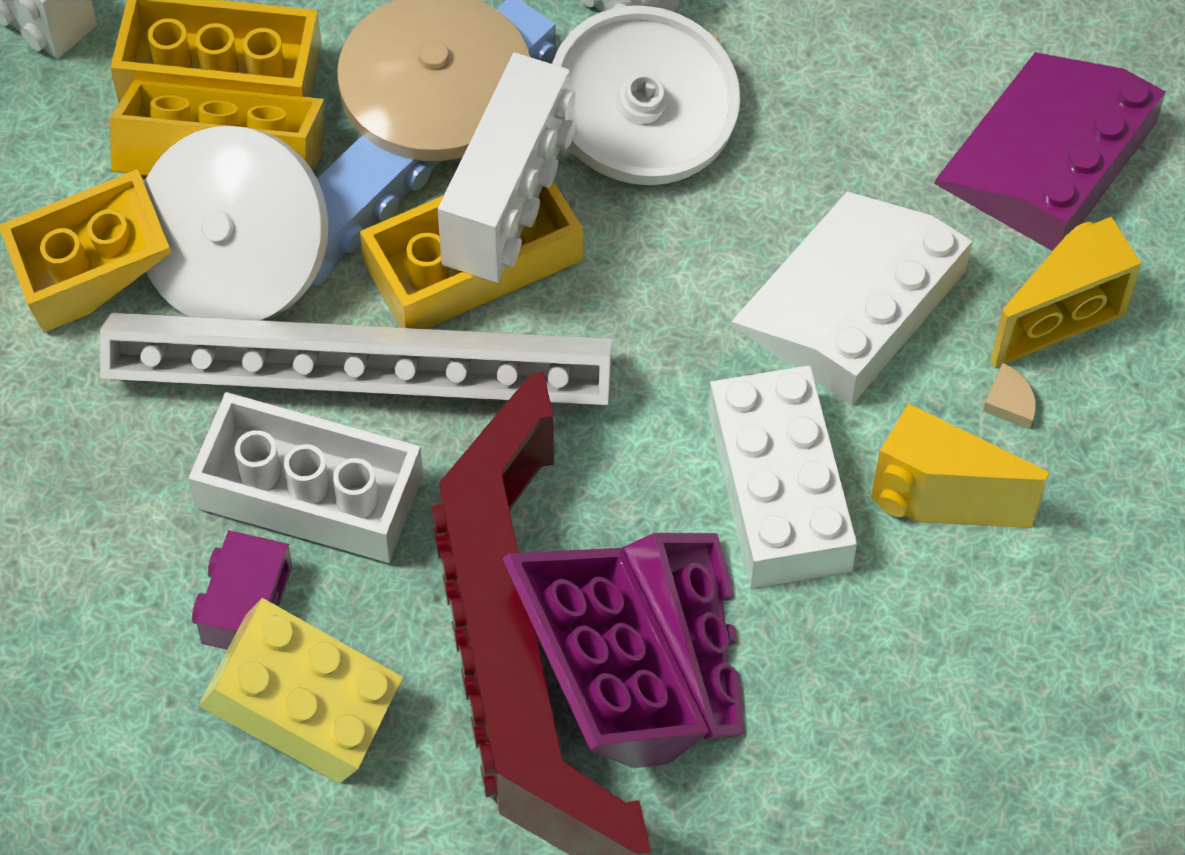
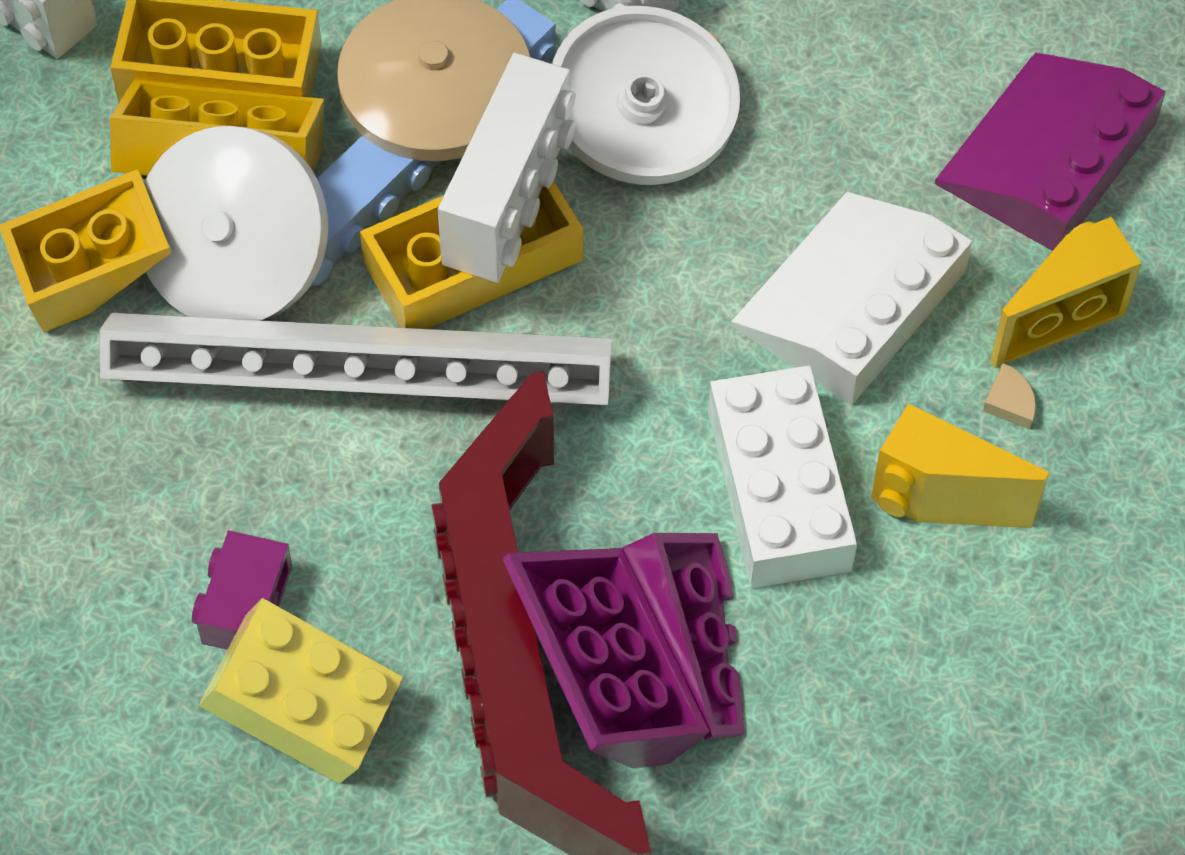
white brick [188,392,423,563] -> none

